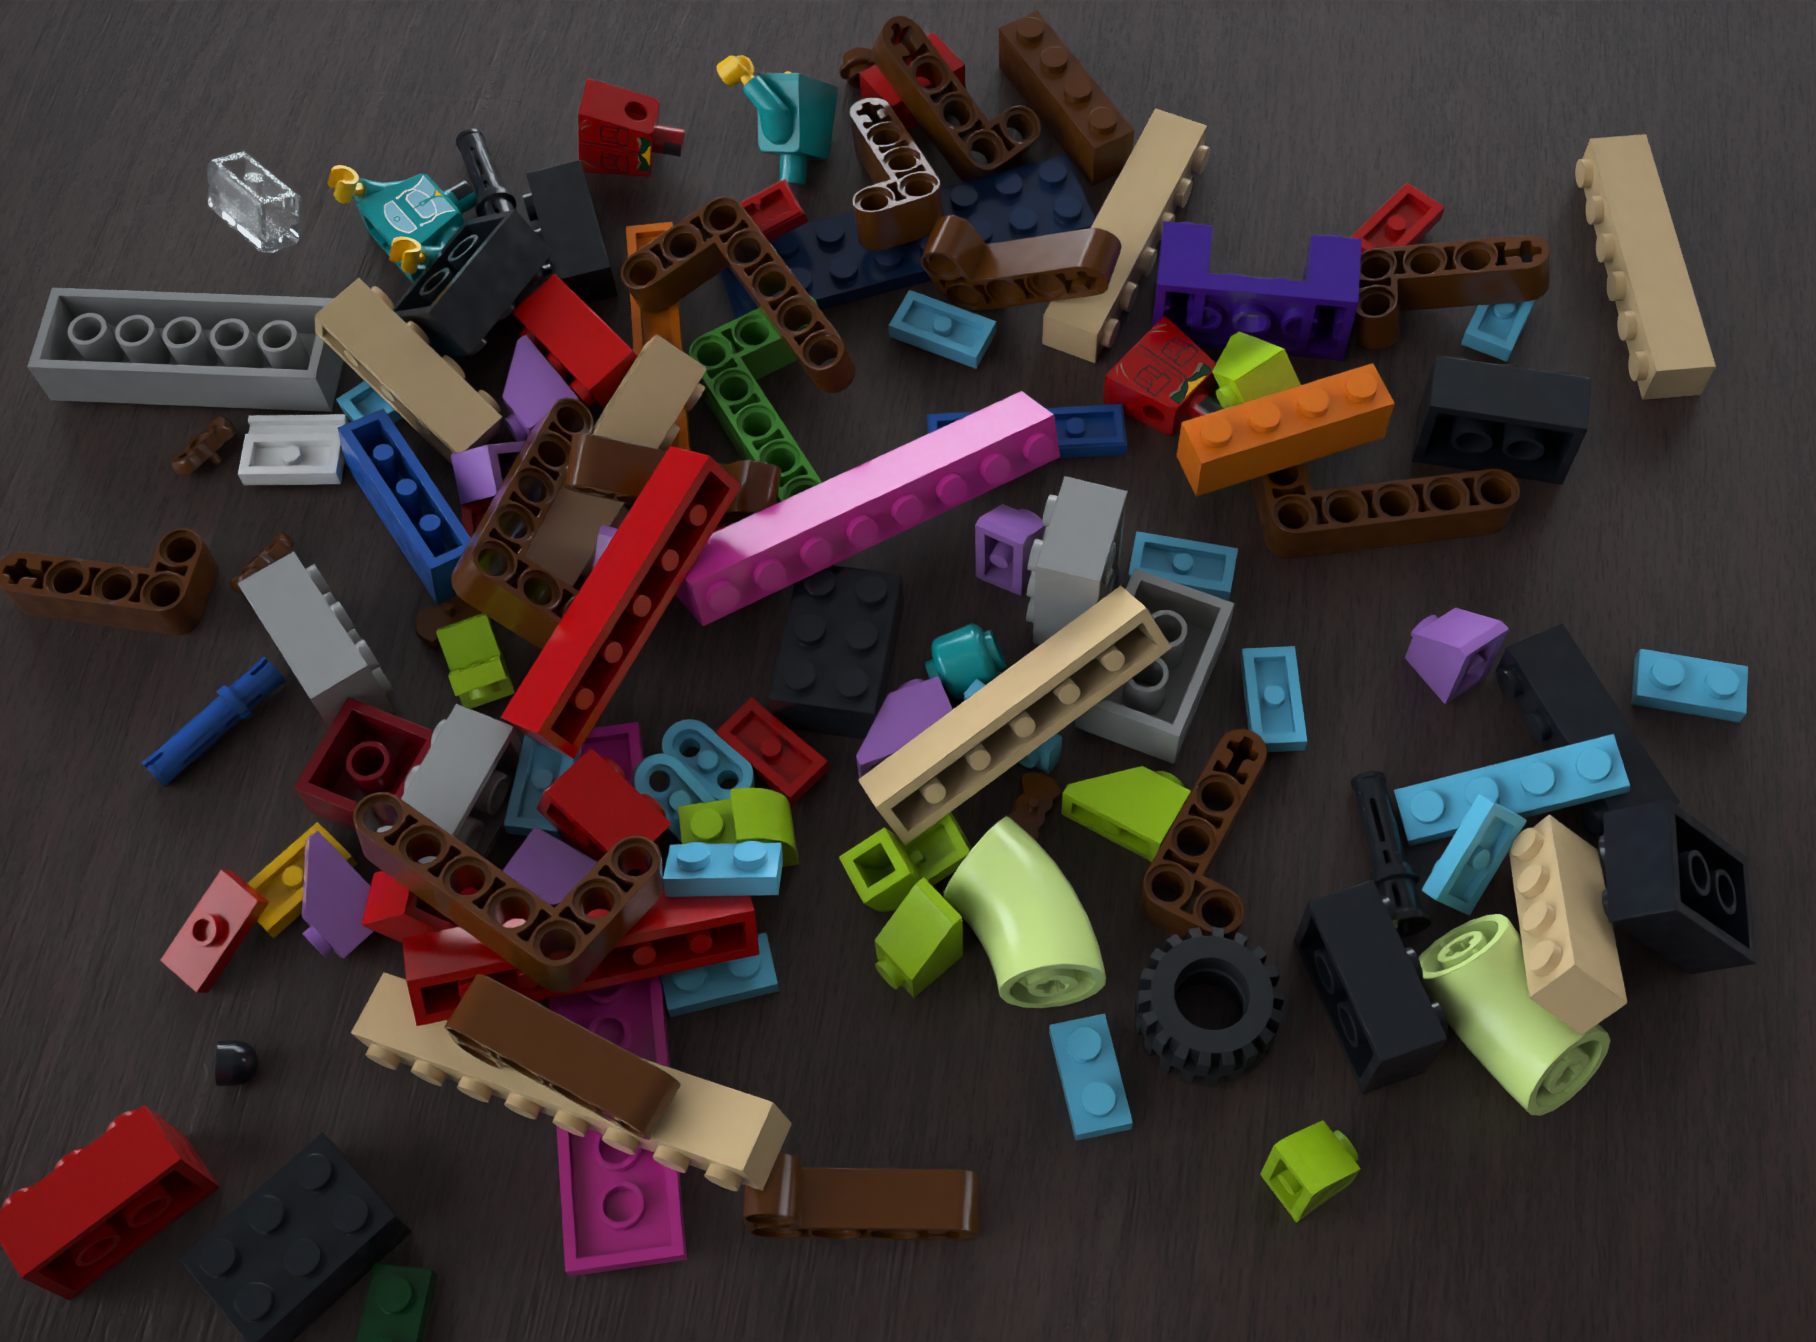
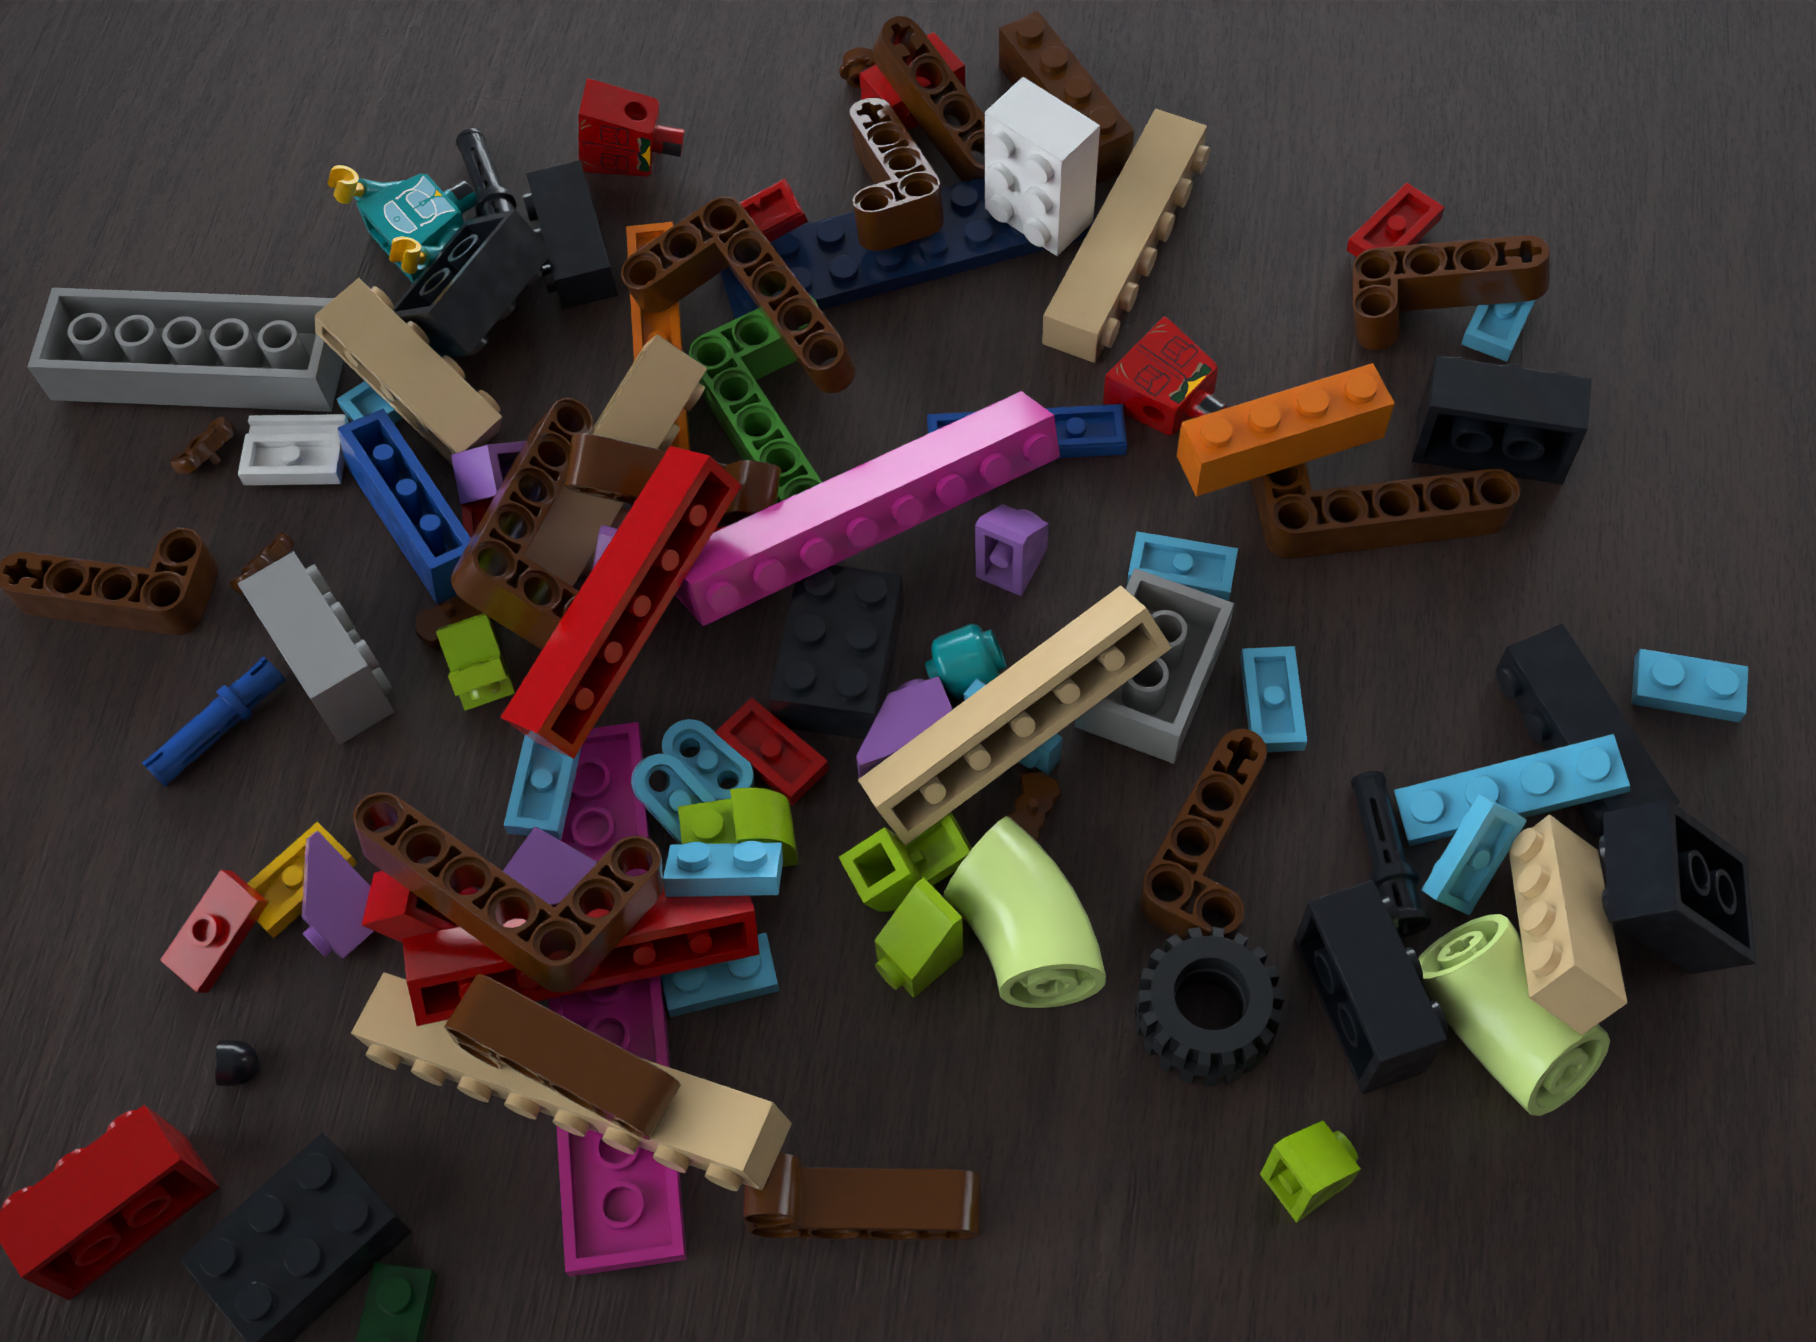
clear brick [207,151,301,253] -> none
dark red slope [294,697,434,832] -> none
light grey brick [377,704,522,864] -> none
medium lavender slope [502,335,579,442] -> none
red brick [512,274,637,410] -> none
red brick [536,748,672,874] -> none
teal torso [717,55,838,185] -> none
medium azure plate [889,290,996,369] -> none
reddish brown beam [921,215,1122,311] -> none
light grey brick [1026,476,1127,645] -> none
medium azure plate [1049,1013,1133,1141] -> none
lime slope [1061,766,1191,862] -> none
dark purple plate [1152,221,1362,361] -> none
lime slope [1212,331,1301,409] -> none
medium lavender slope [1405,607,1509,704] -> none
tan brick [1575,134,1716,400] -> none
none -> white brick [985,77,1100,256]

